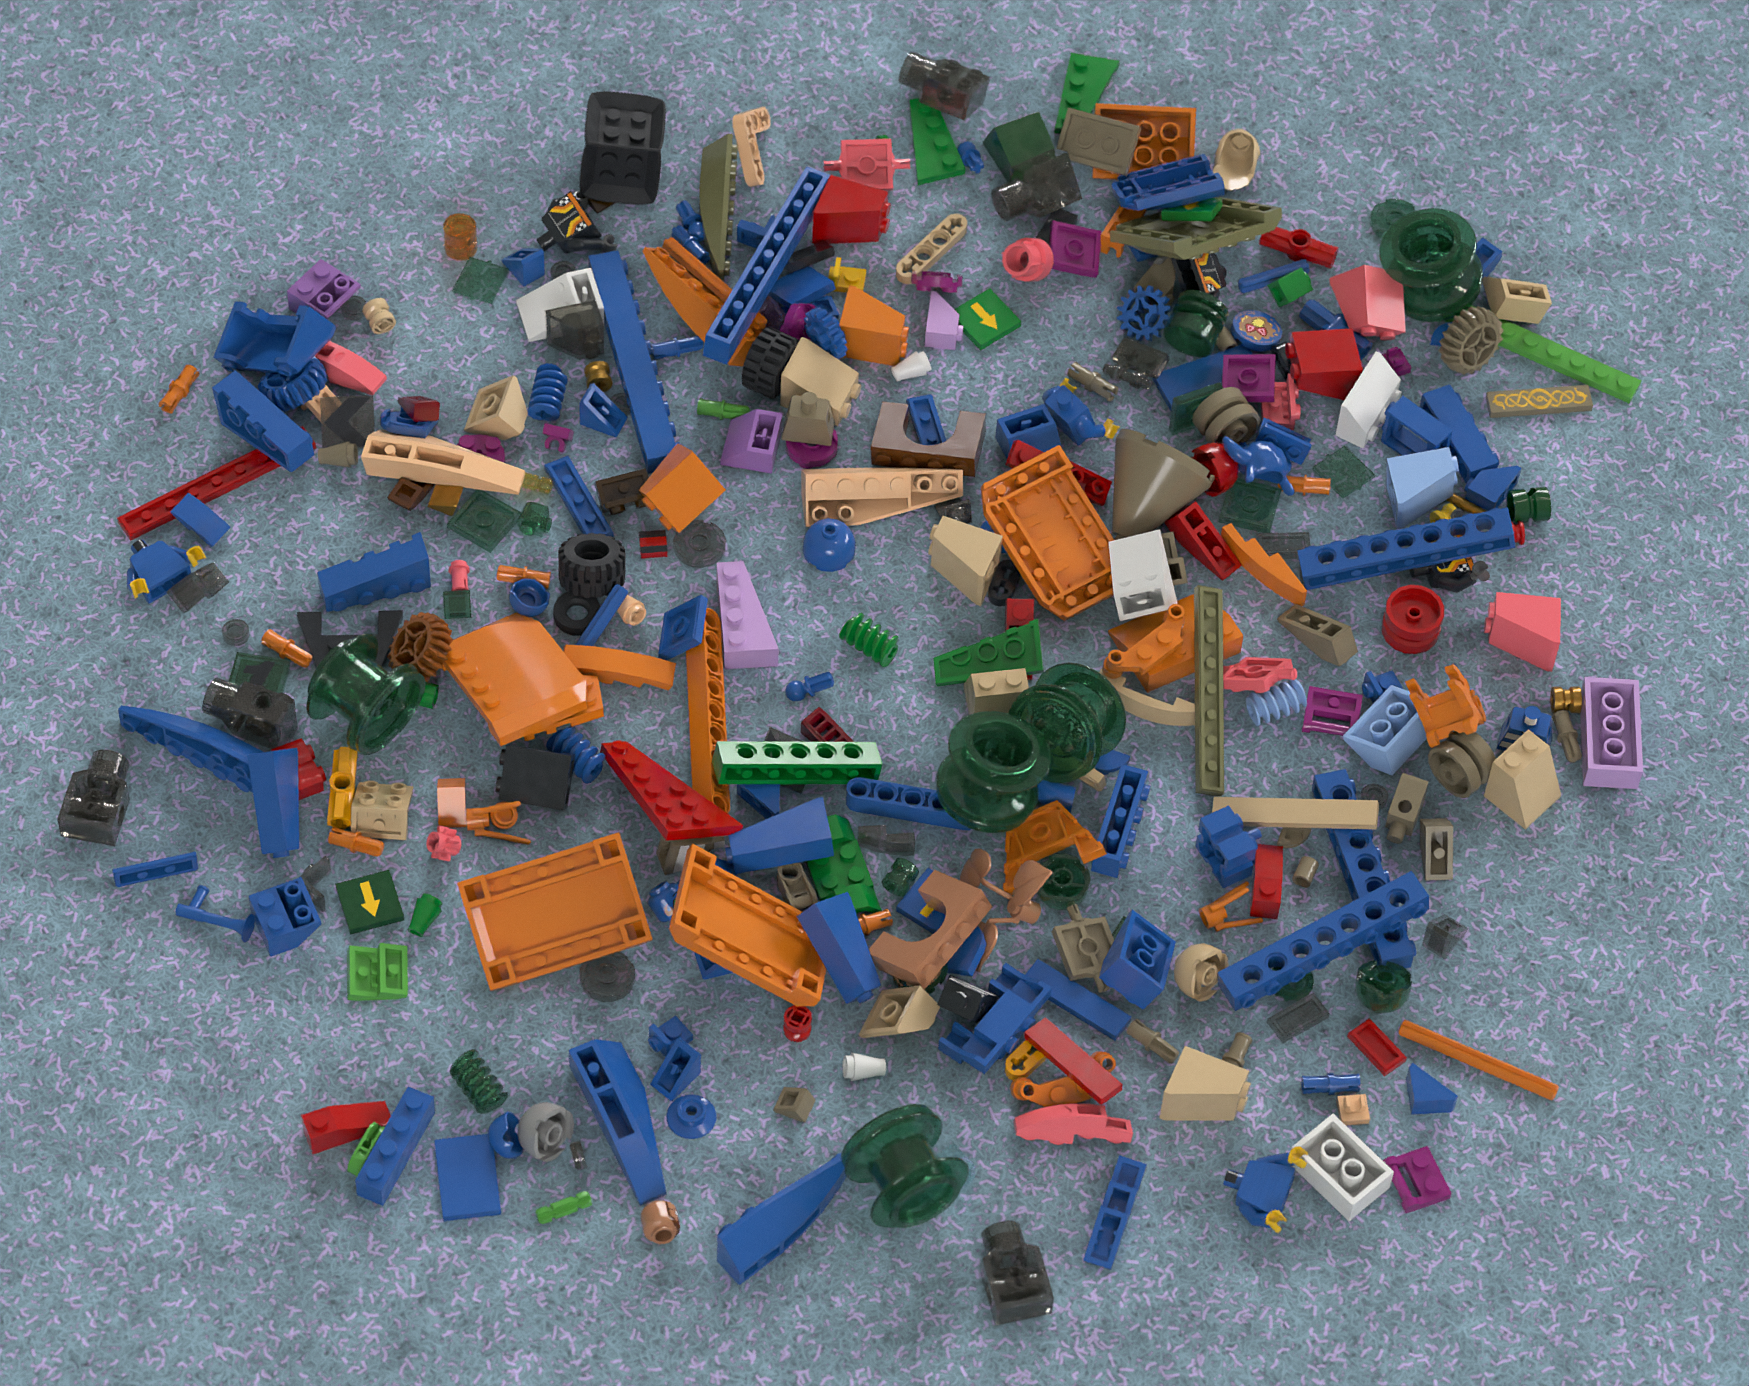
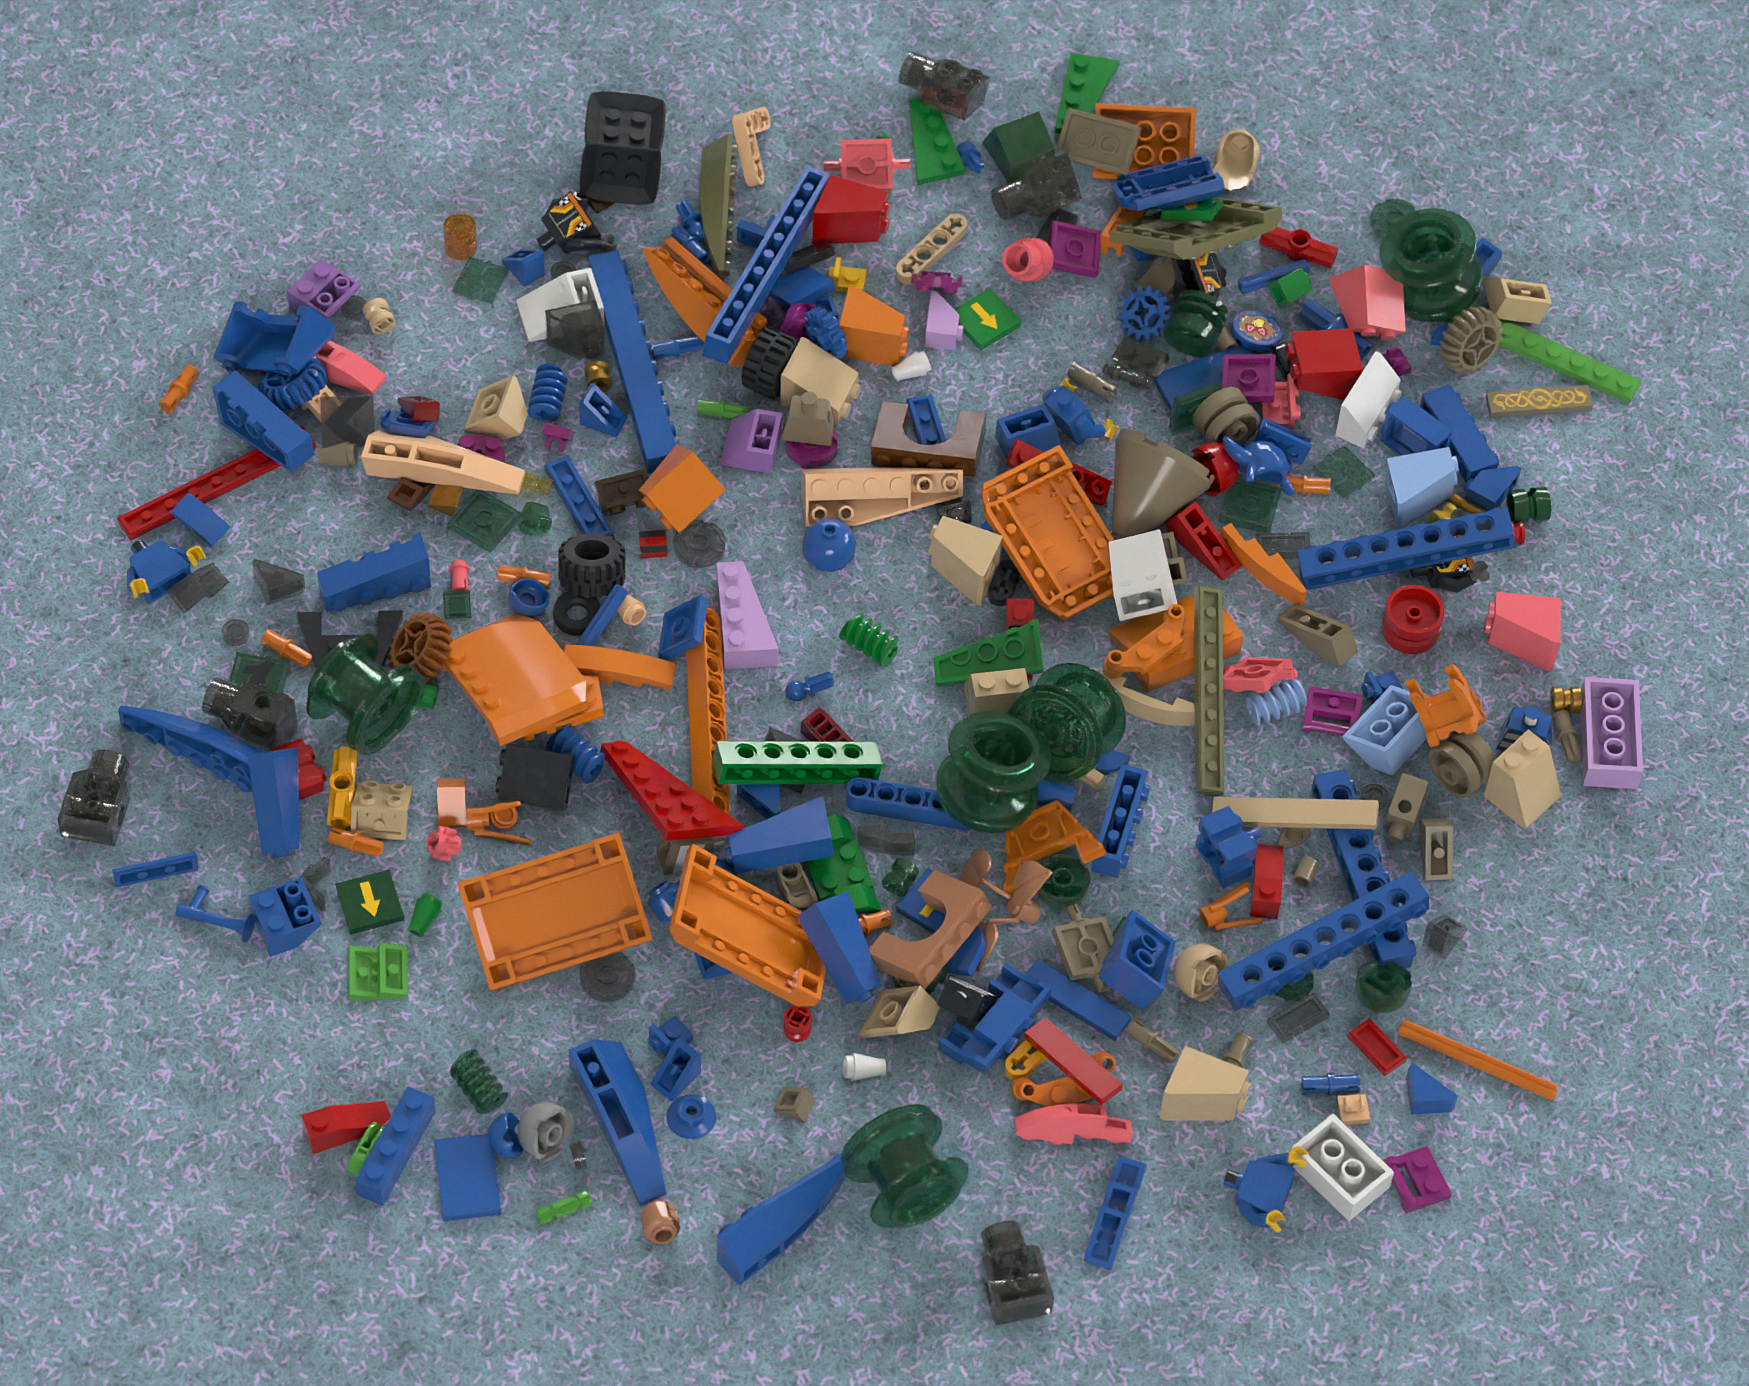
none -> clear smoke slope [252,558,305,606]

